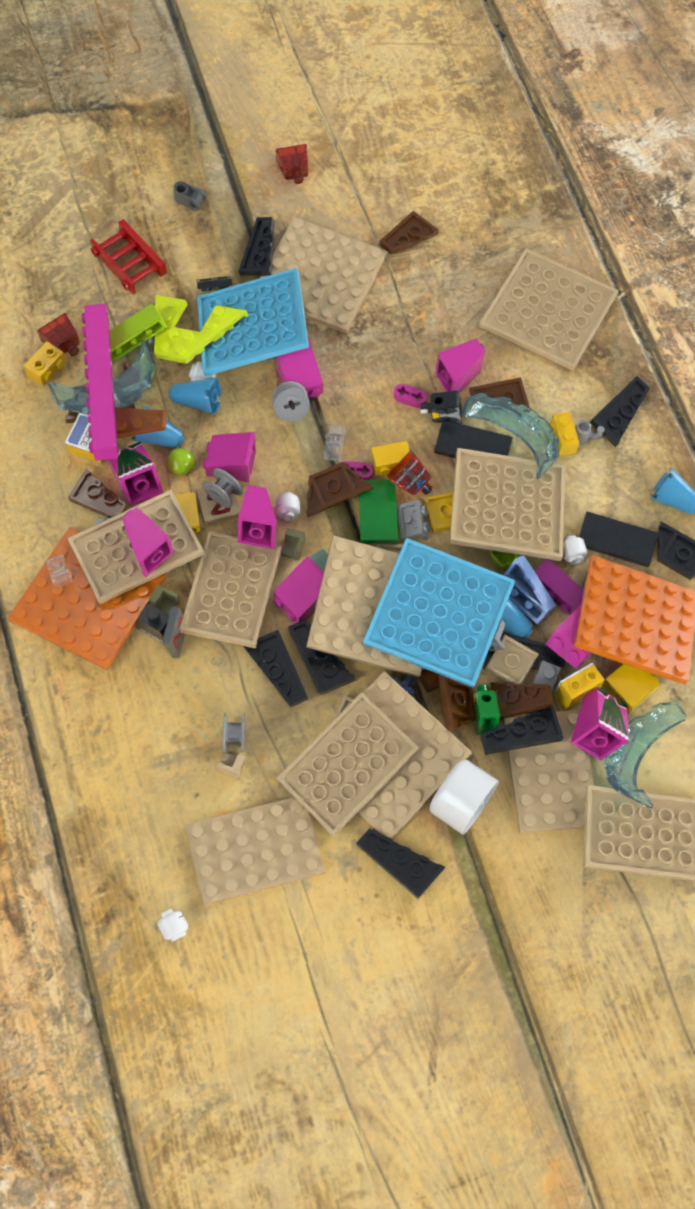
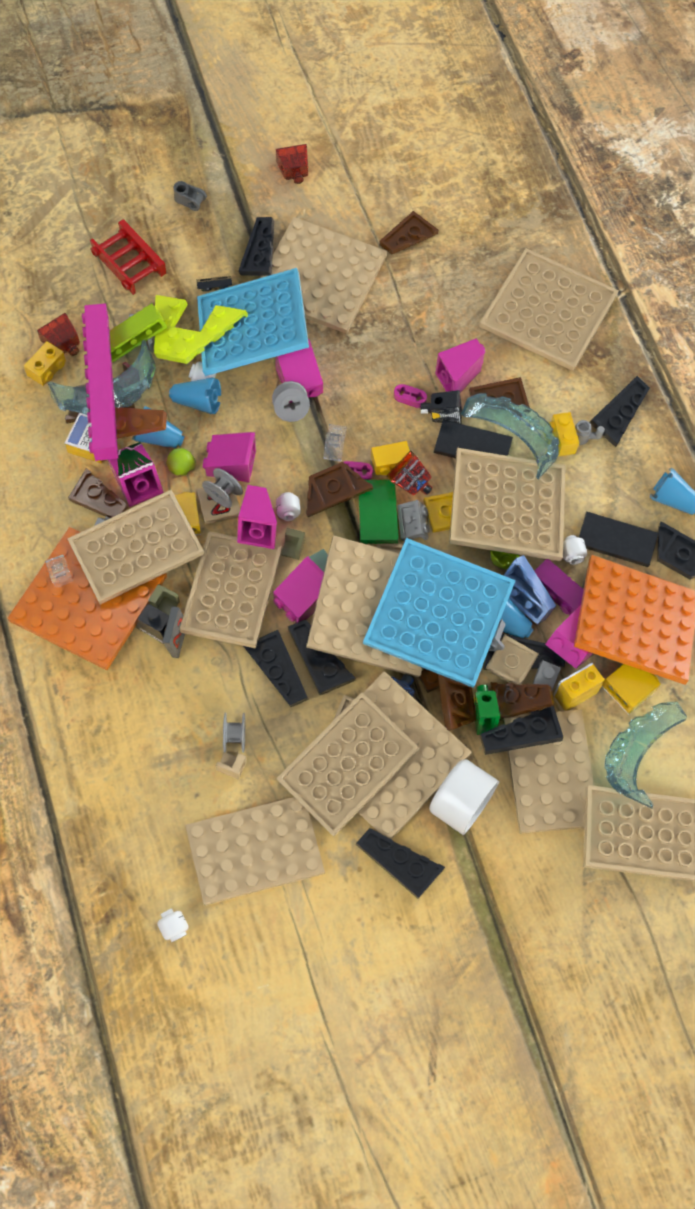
dark pink slope [122,507,174,577] -> none
dark pink slope [571,687,629,760] -> none

